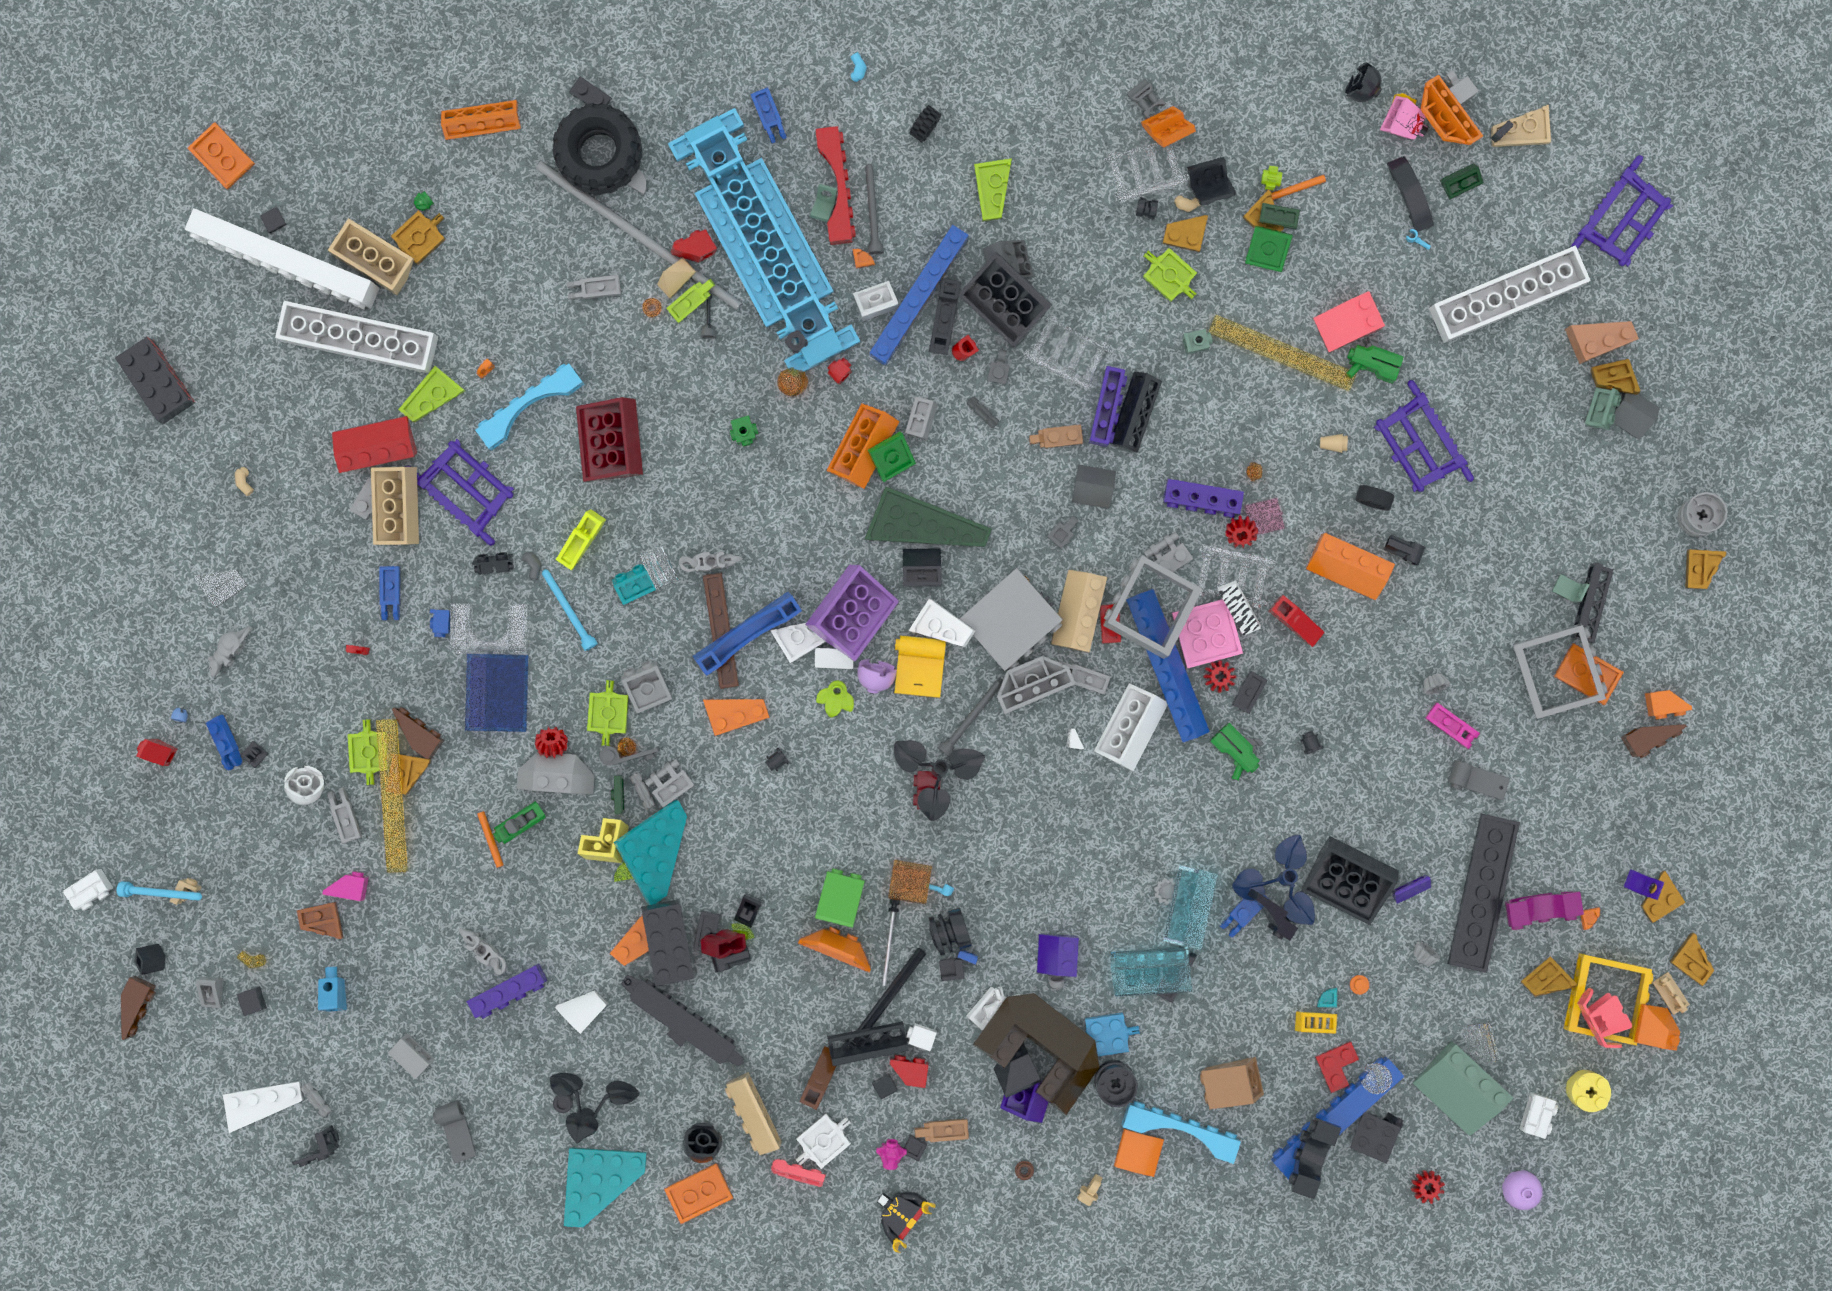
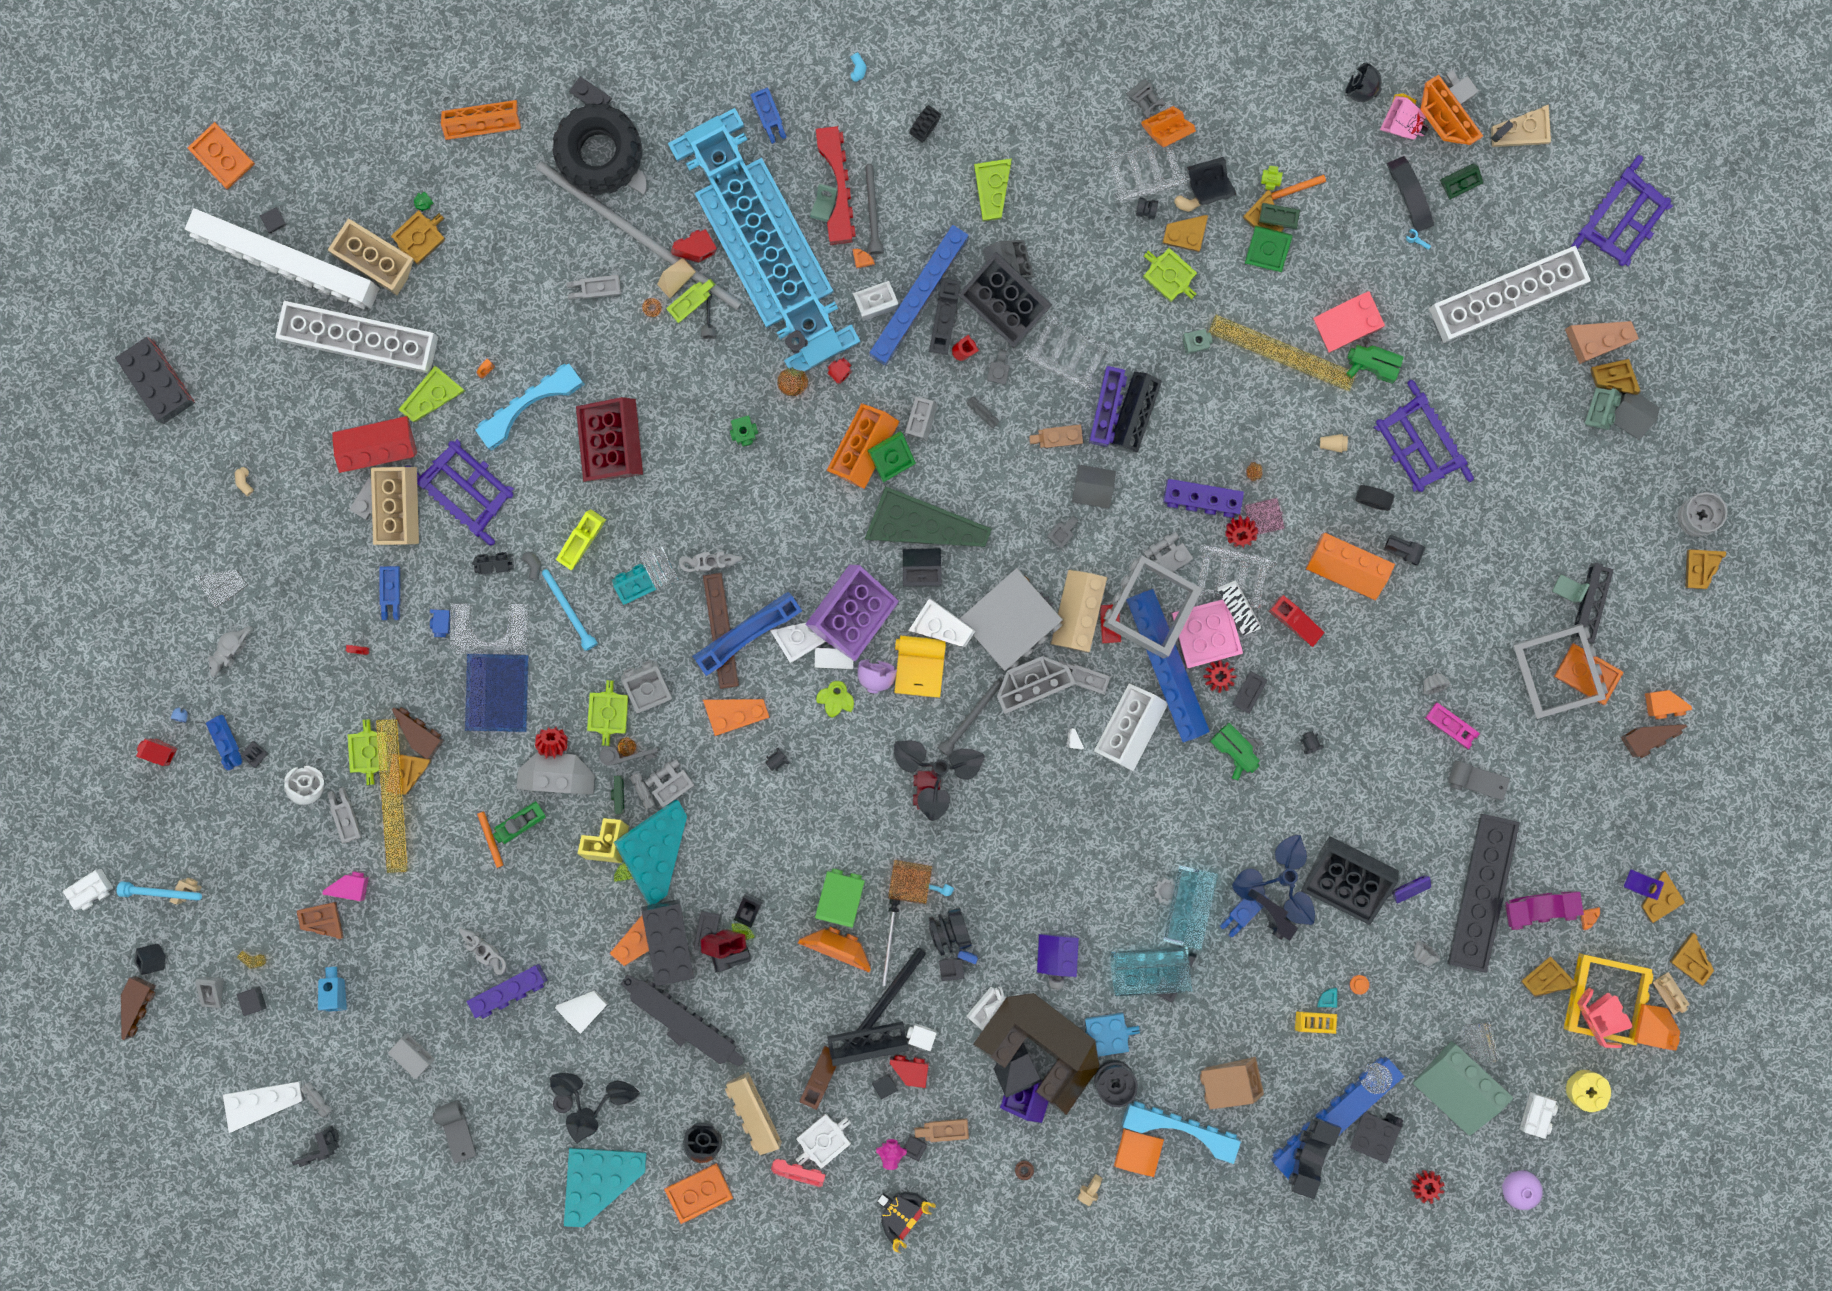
red plate [1315,1041,1359,1093] -> none

